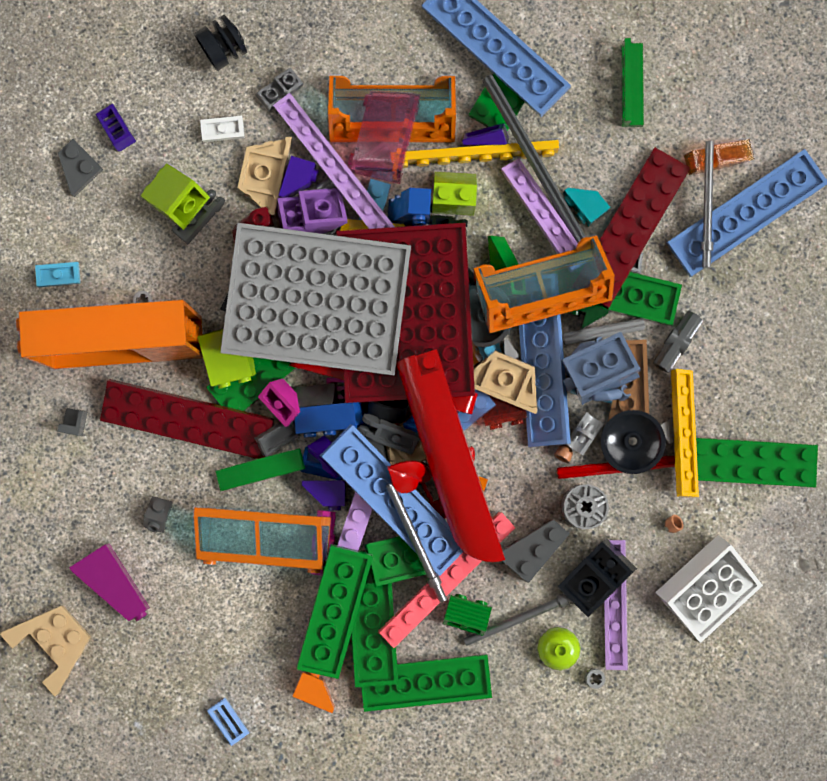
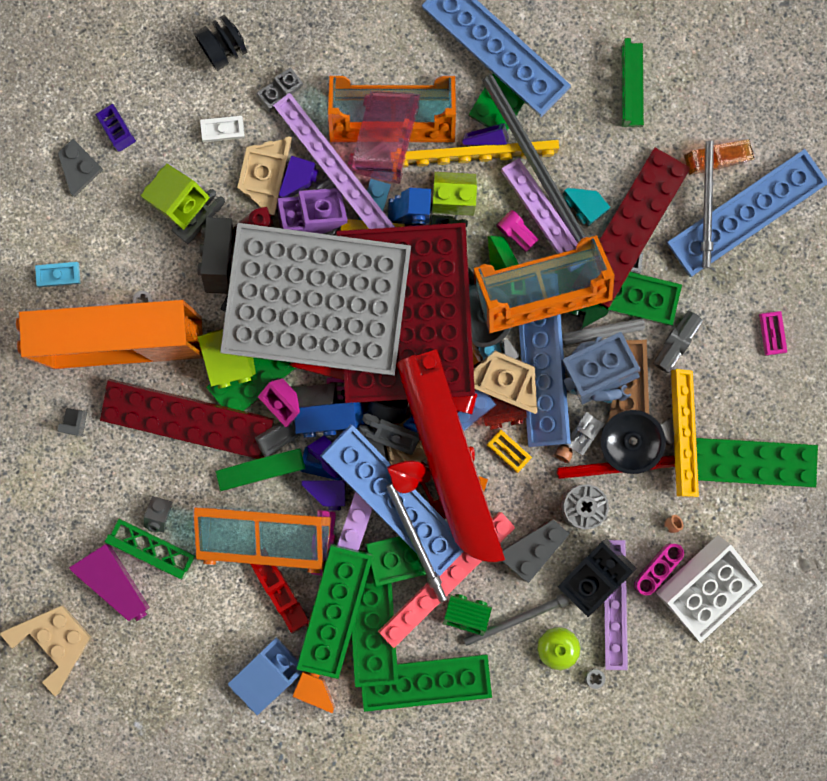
light blue tile [207,698,250,746] -> none
none -> green fence [105,519,196,580]
none -> dark grey wedge [198,217,234,294]
none -> medium blue slope [228,637,303,715]
none -> red slope [250,547,309,634]
none -> yellow tile [486,429,532,473]
none -> dark pink piece [496,210,539,253]
none -> dark pink beam [634,543,684,595]
none -> dark pink tile [759,311,788,356]

